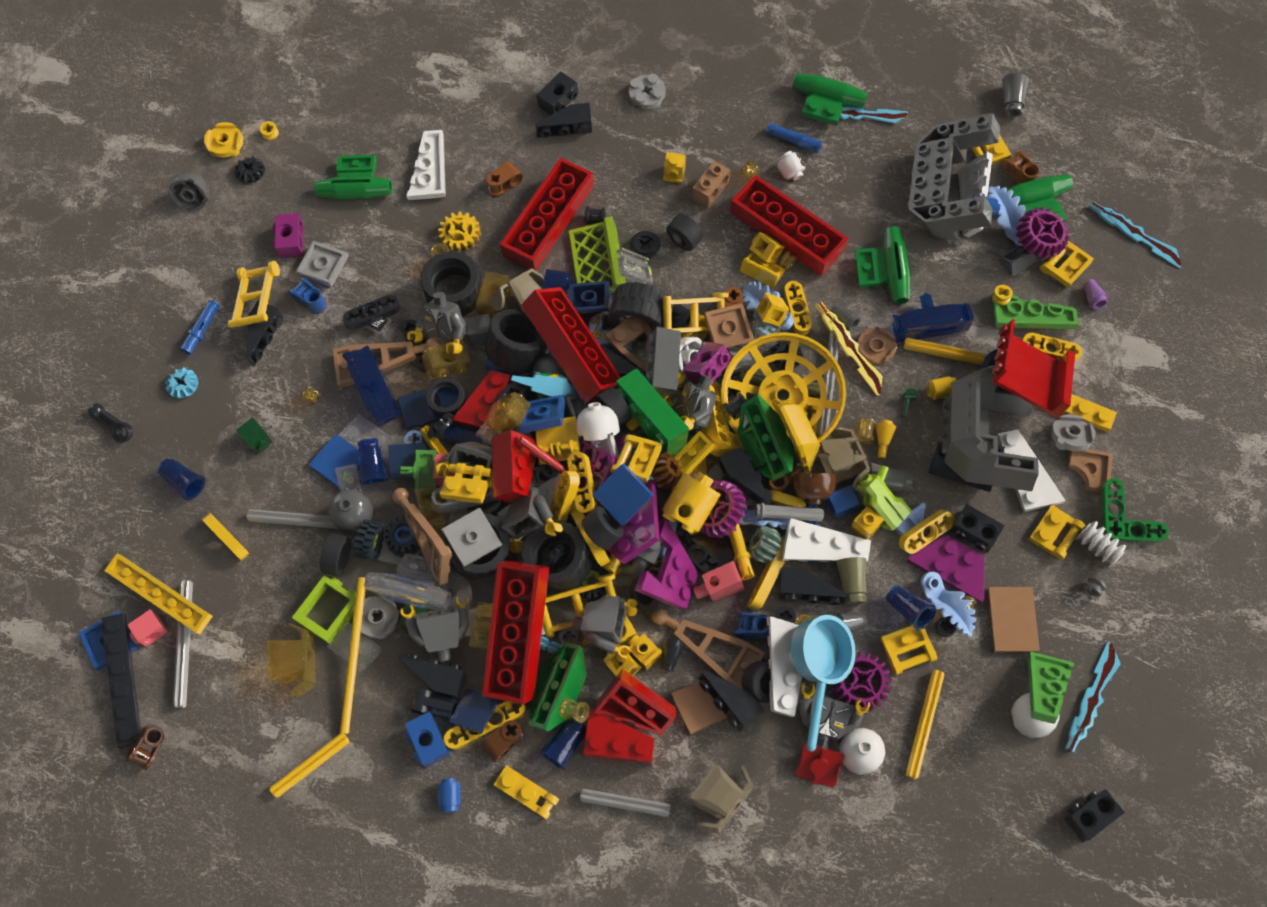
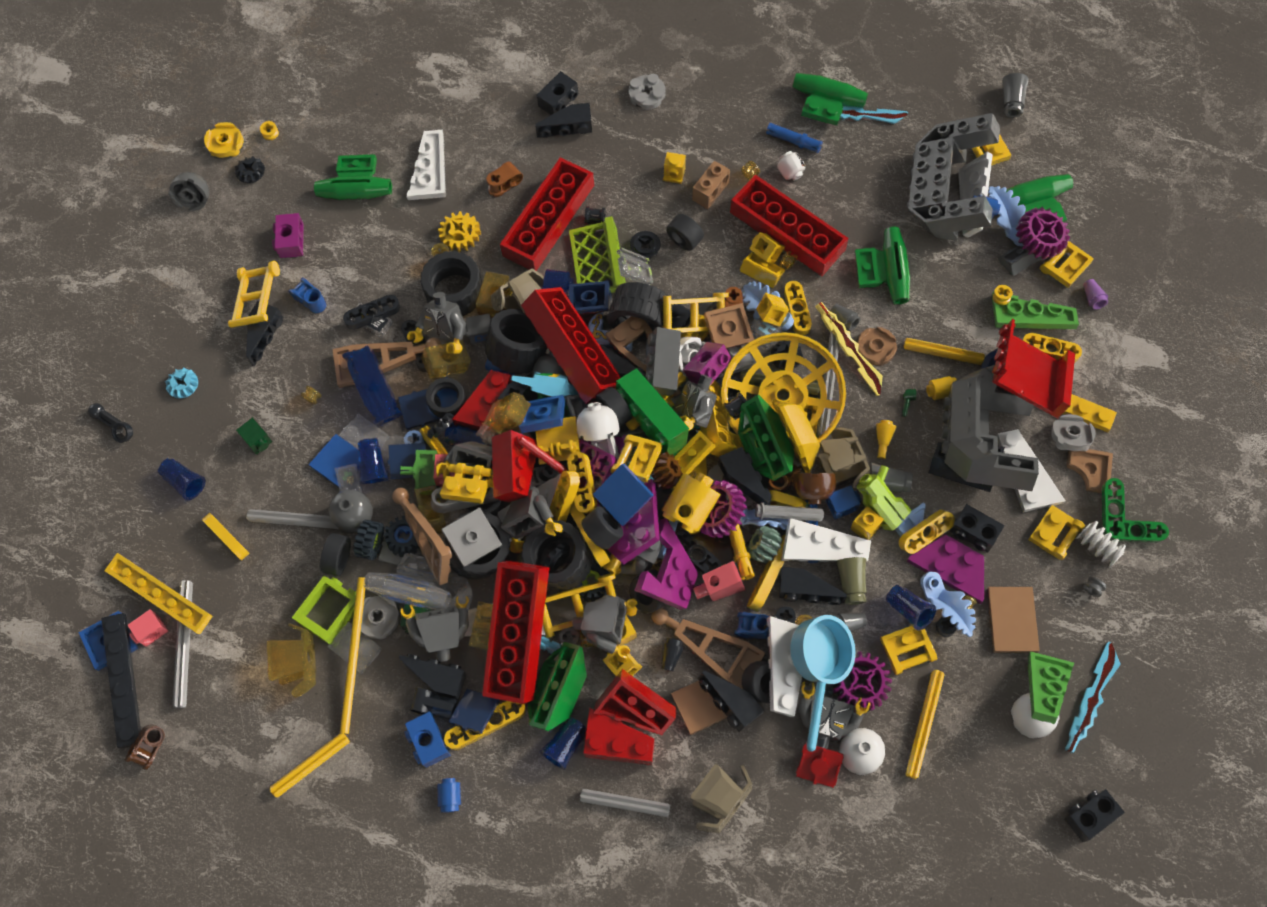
blue pin [180,300,220,356] -> none
light grey plate [296,241,349,287] -> none
reddish brown piece [480,720,524,762] -> none
yellow plate [494,765,559,820] -> none
clear yellow bush [559,698,589,723] -> none
yellow brick [628,634,662,671] -> none
clear yellow bush [856,418,876,444] -> none
clear blue piece [892,293,974,343] -> none
dark orange piece [1002,151,1040,184] -> none
medium azure sword [1089,202,1182,268] -> none

